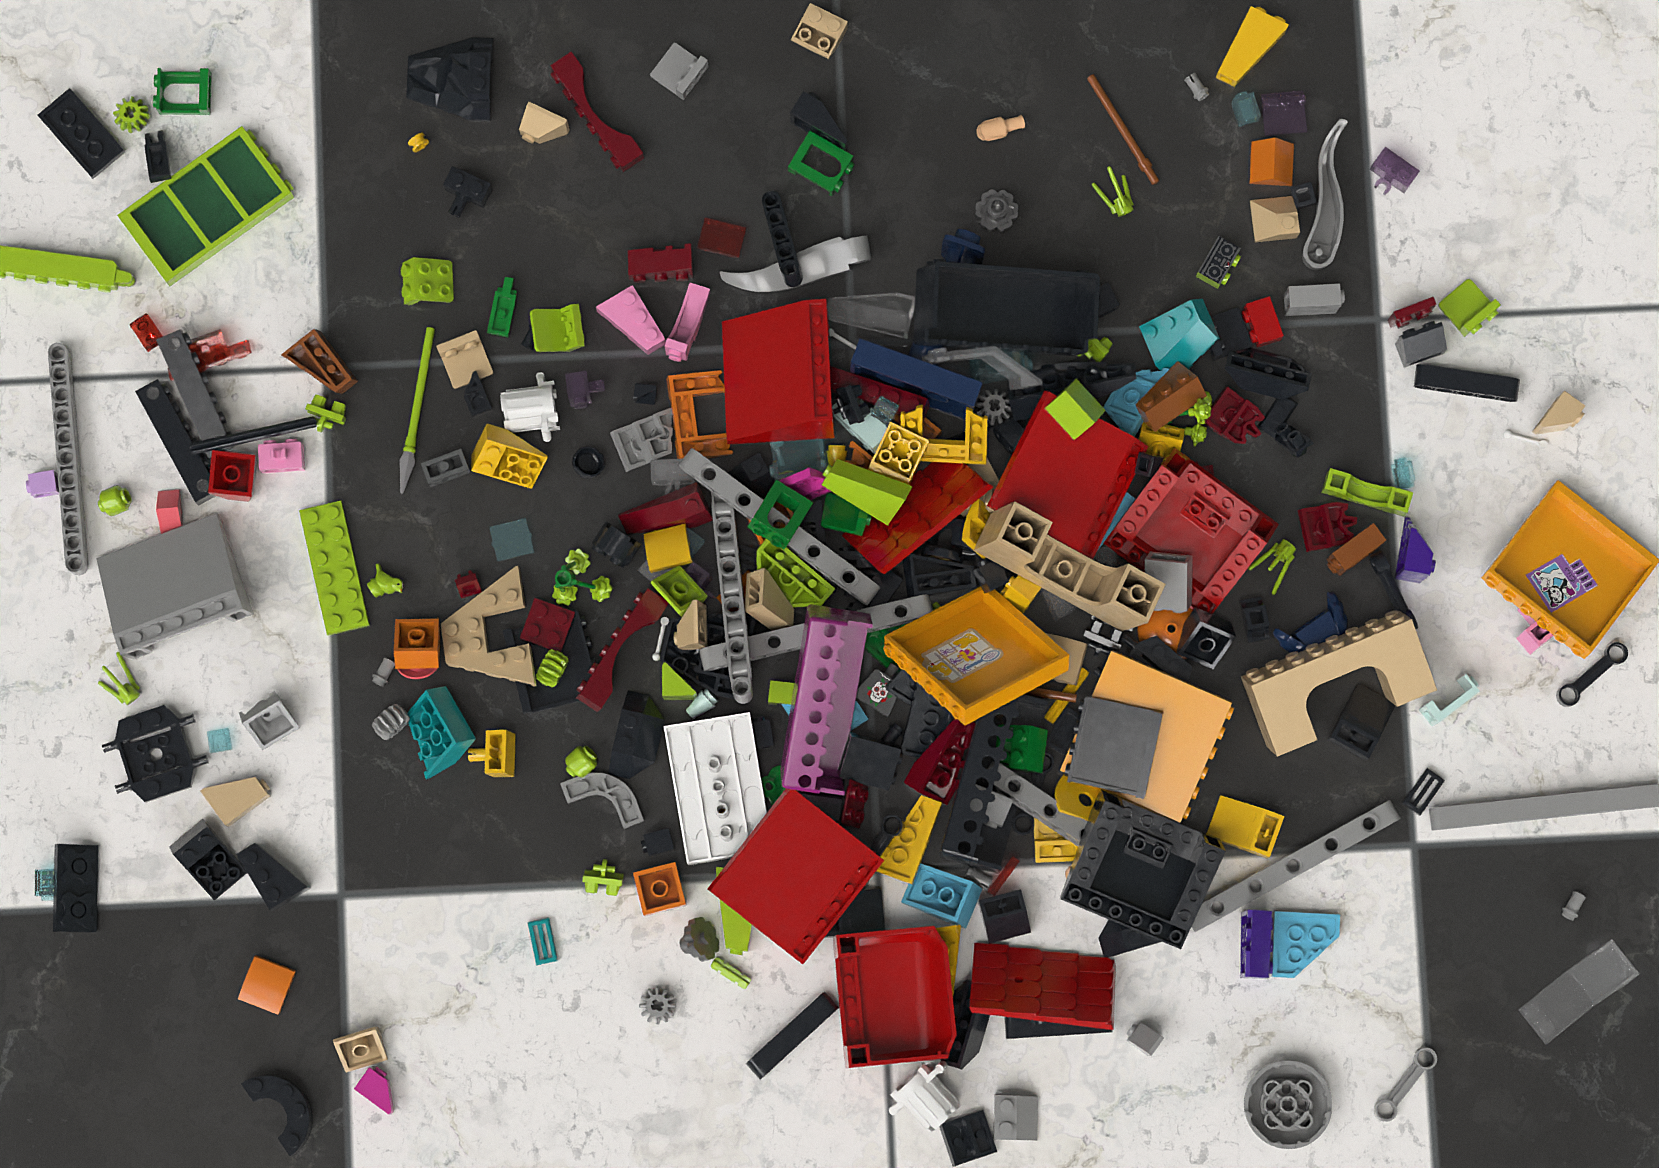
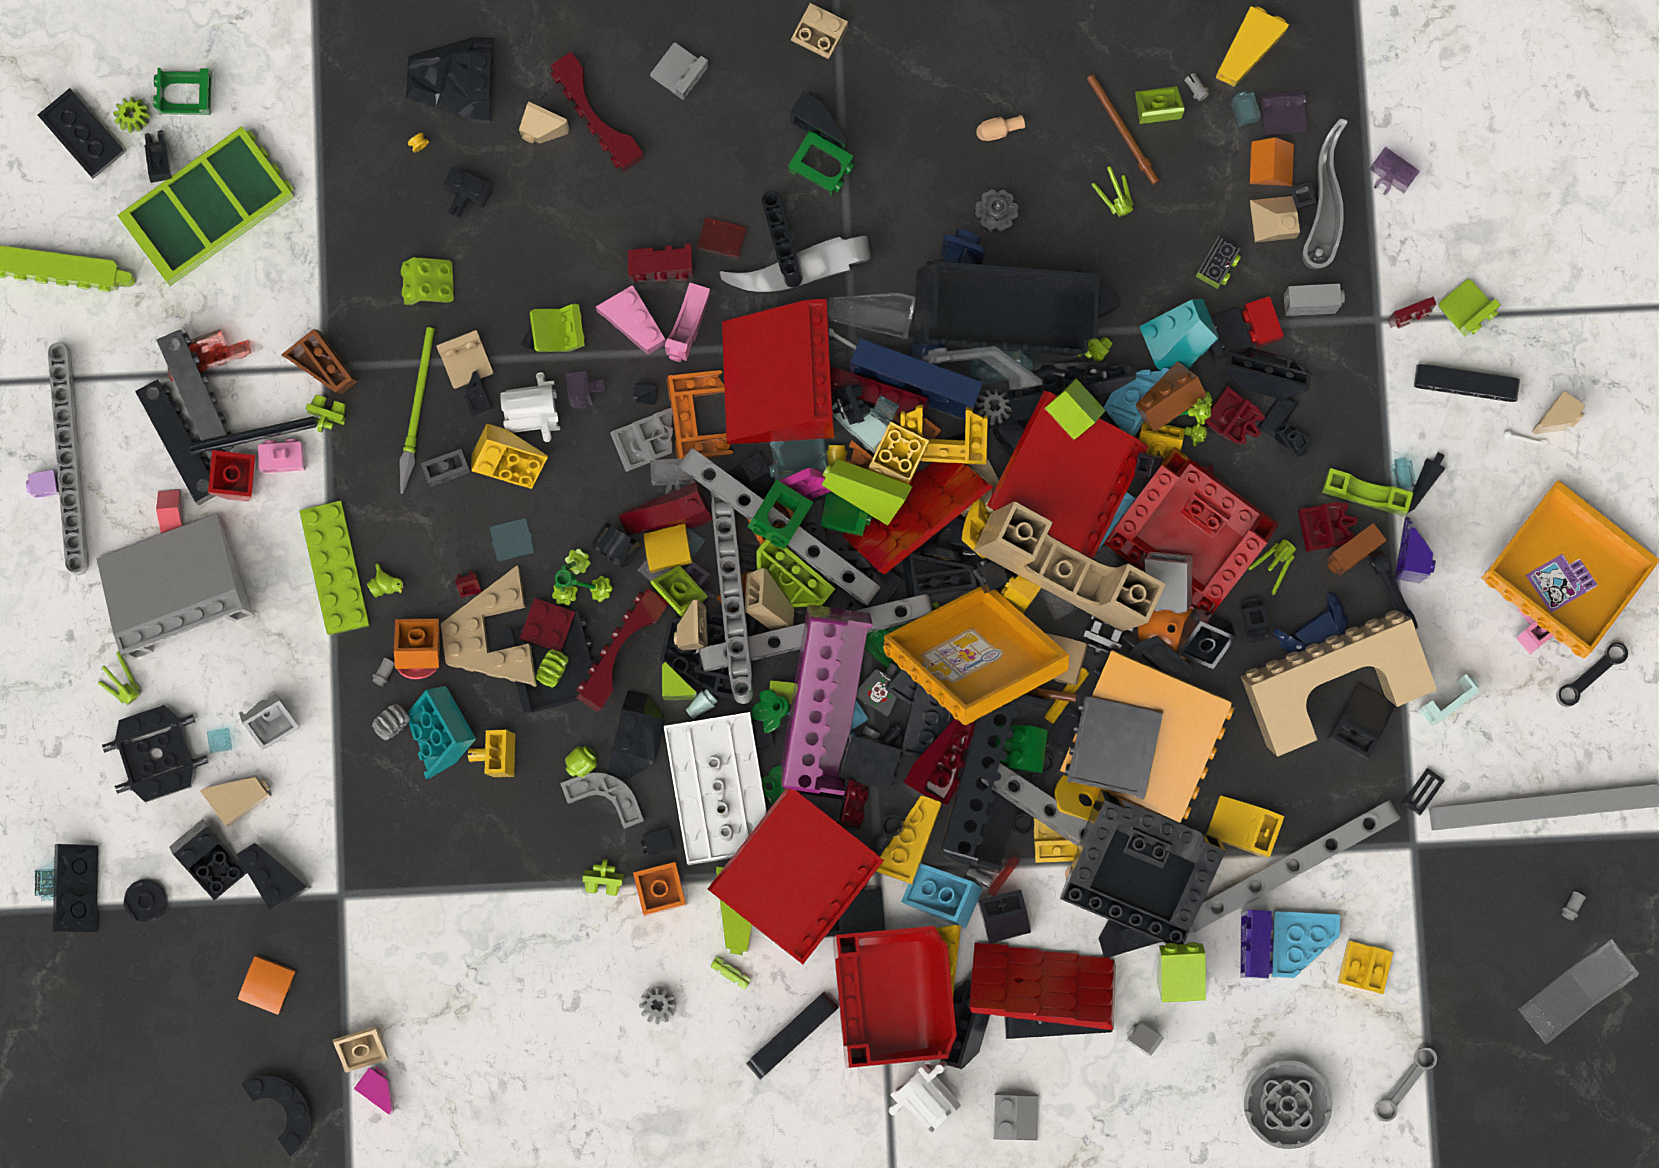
lime head [98,485,132,516] -> none
clear red bracket [130,313,163,352] -> none
green hinge [487,277,517,338] -> none
teal tile [528,918,558,966] -> none
black hair [572,446,605,479] -> none
white hinge [652,617,669,661] -> none
flat silver plant [679,917,719,962] -> none
black slope [939,1110,997,1167] -> none
light grey slope [970,784,1013,829] -> none
black slope [1395,321,1447,368] -> none
none -> black tile [124,879,168,923]
none -> green plate [750,690,790,733]
none -> light grey hinge [862,726,881,739]
none -> lime slope [1135,86,1184,124]
none -> lime slope [1157,942,1206,1003]
none -> yellow slope [1337,941,1393,994]
none -> black bar [1401,452,1445,517]

